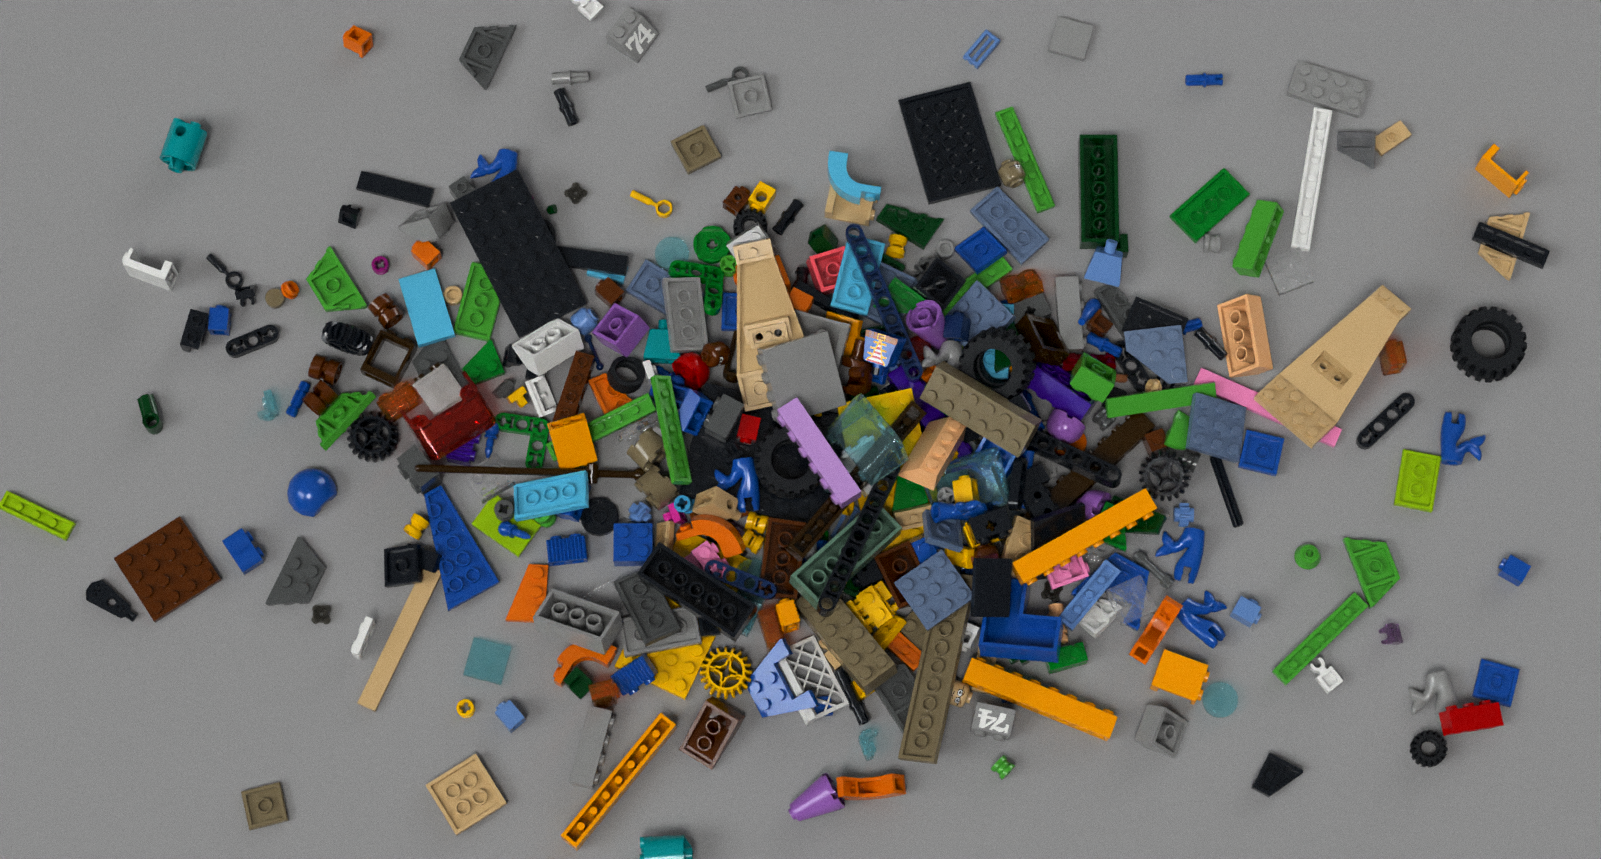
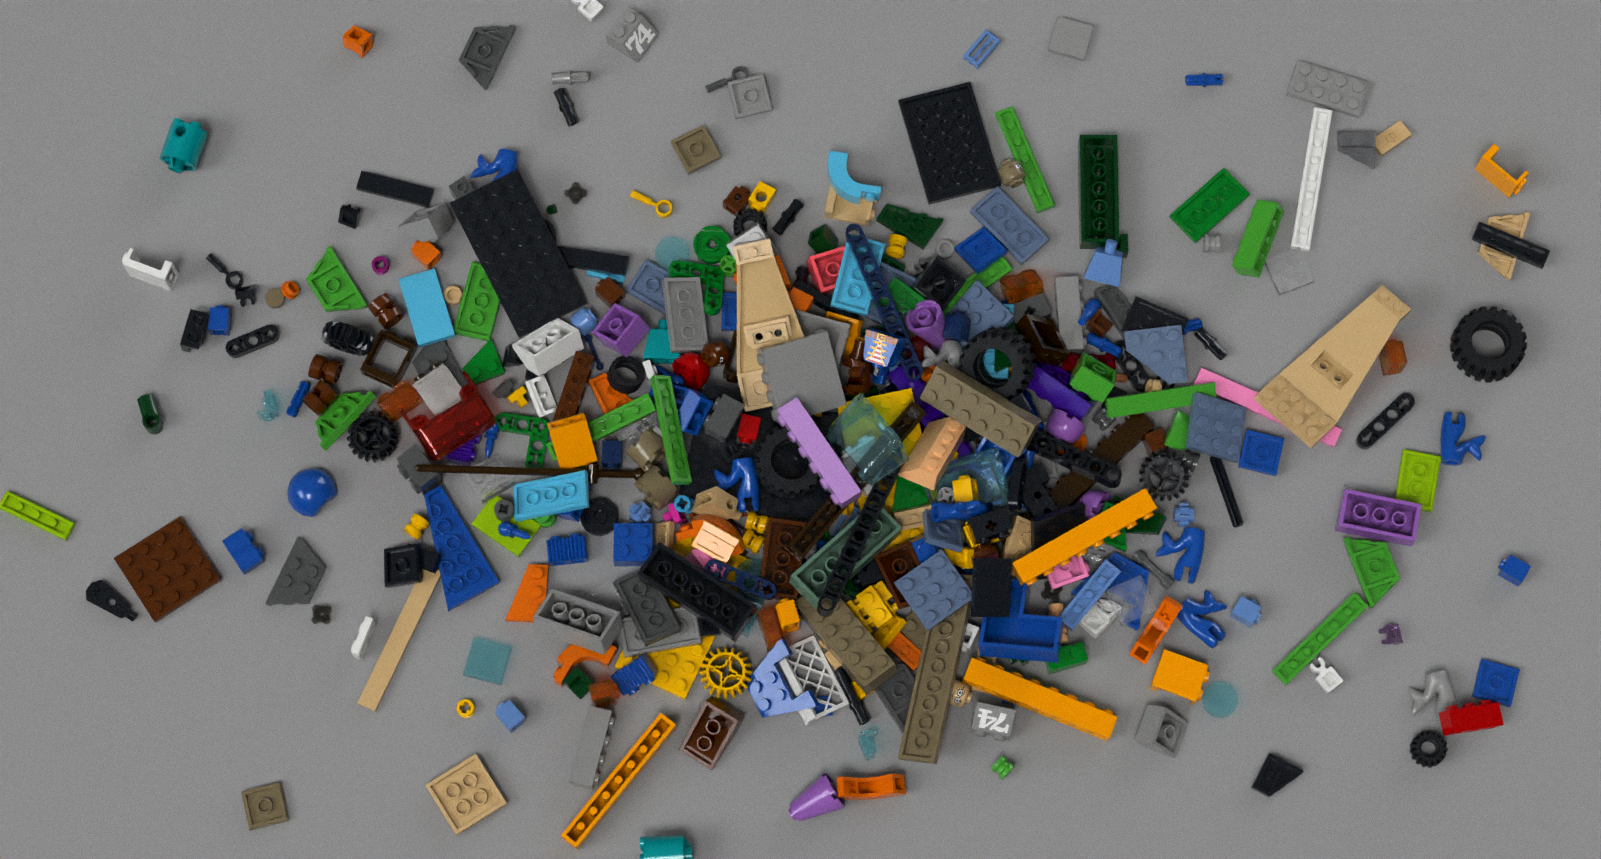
light nougat slope [1217,294,1273,378] -> none
bright green cone [1294,544,1321,570] -> none
none -> dark blue brick [602,440,622,470]
none -> plate [691,520,740,564]
none -> medium lavender brick [1335,489,1421,546]

